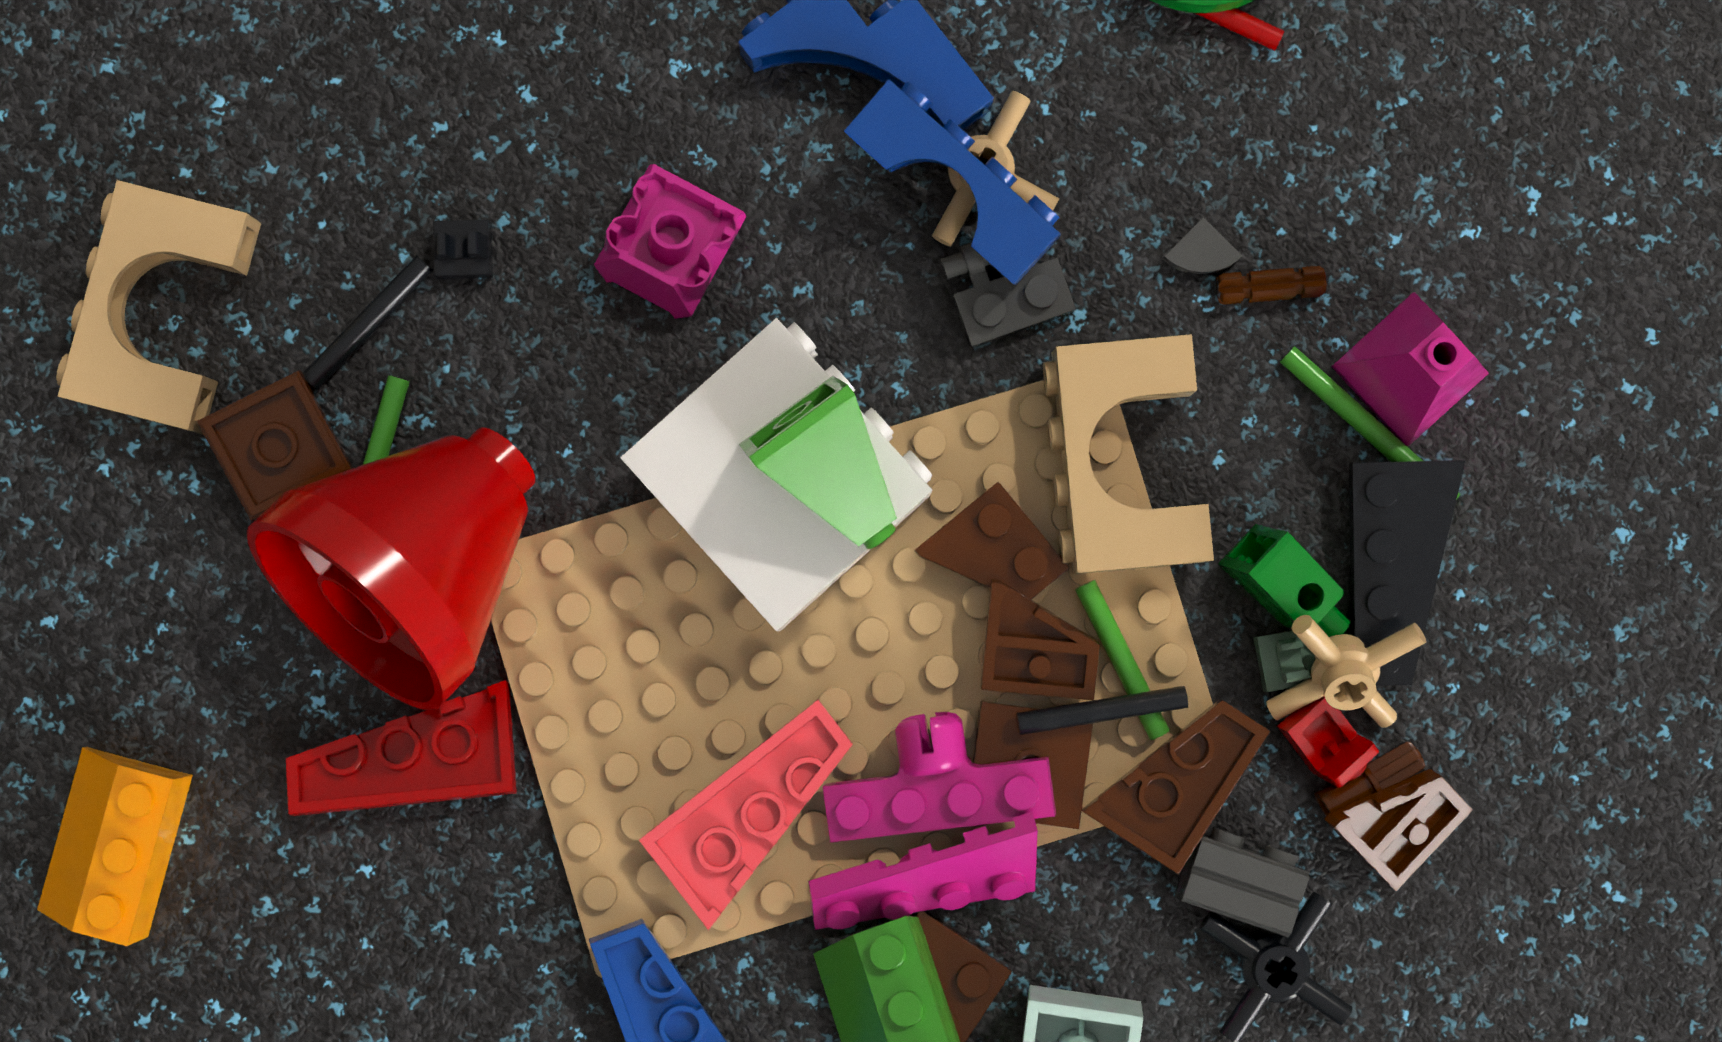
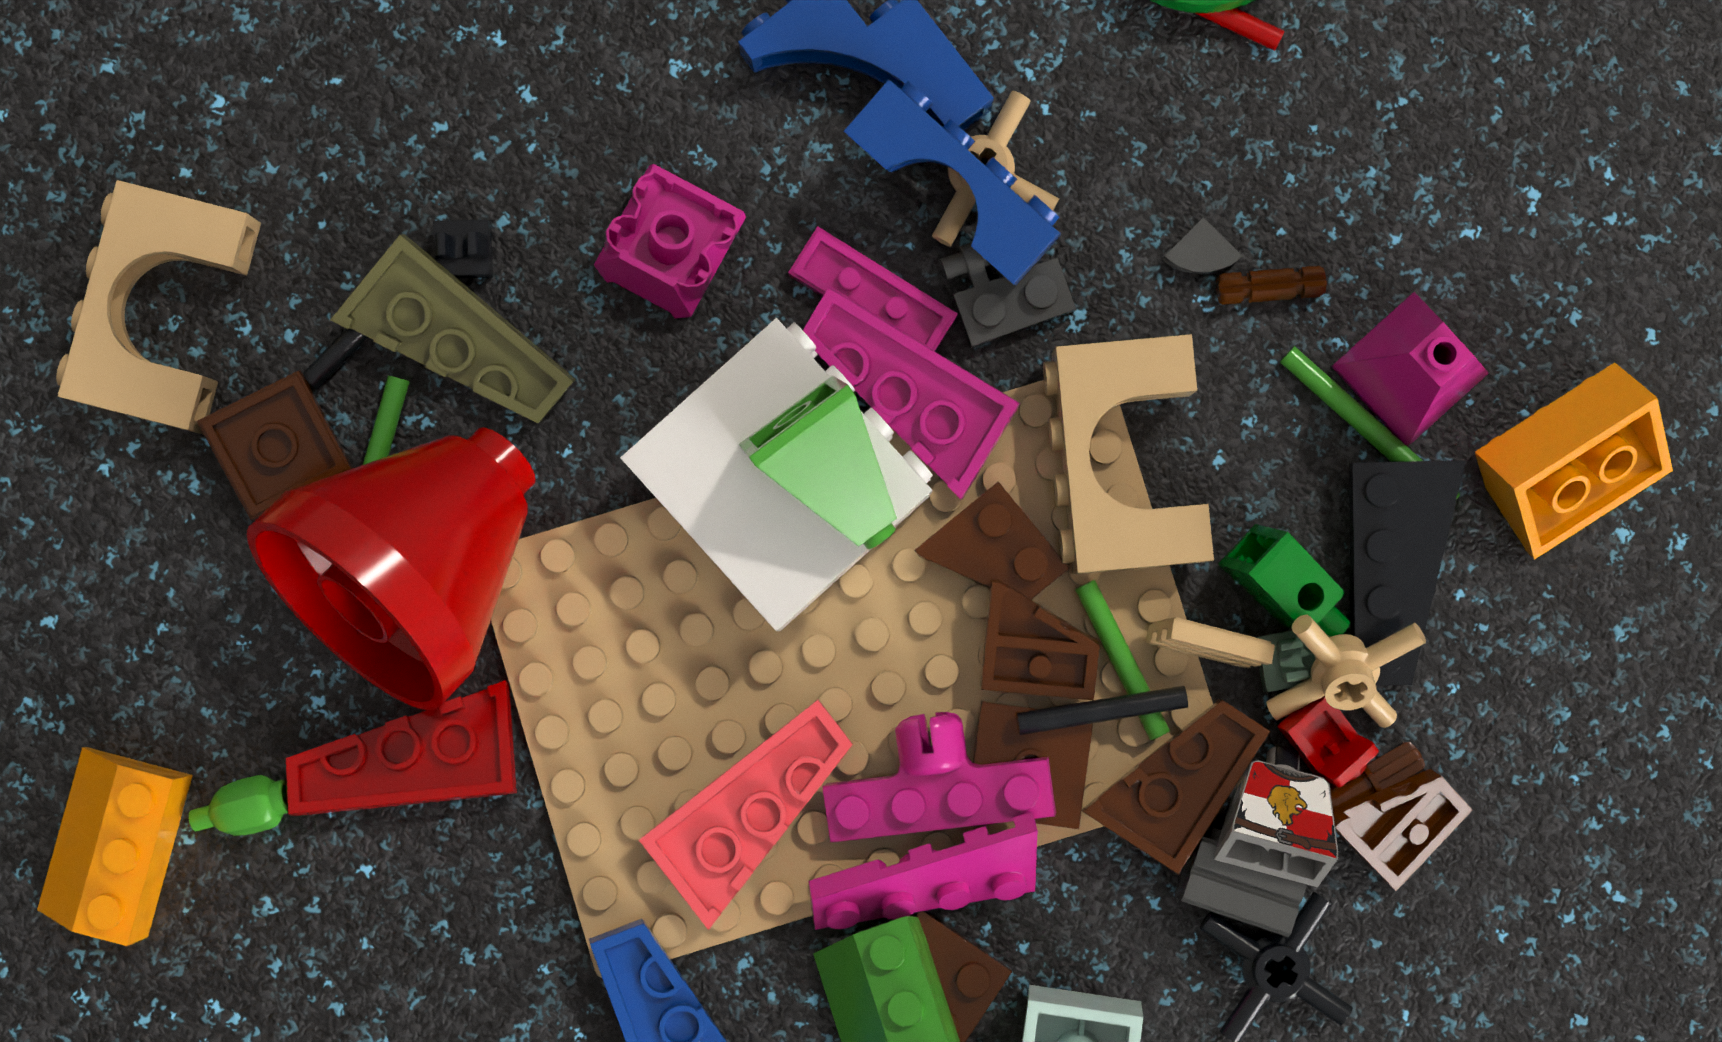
none -> bright green plant [189,775,288,836]
none -> olive wing [330,234,576,423]
none -> dark pink tile [788,226,958,351]
none -> dark pink wing [803,288,1021,500]
none -> tan tile [1146,617,1275,668]
none -> torso [1214,746,1338,887]
none -> light orange slope [1475,362,1673,560]

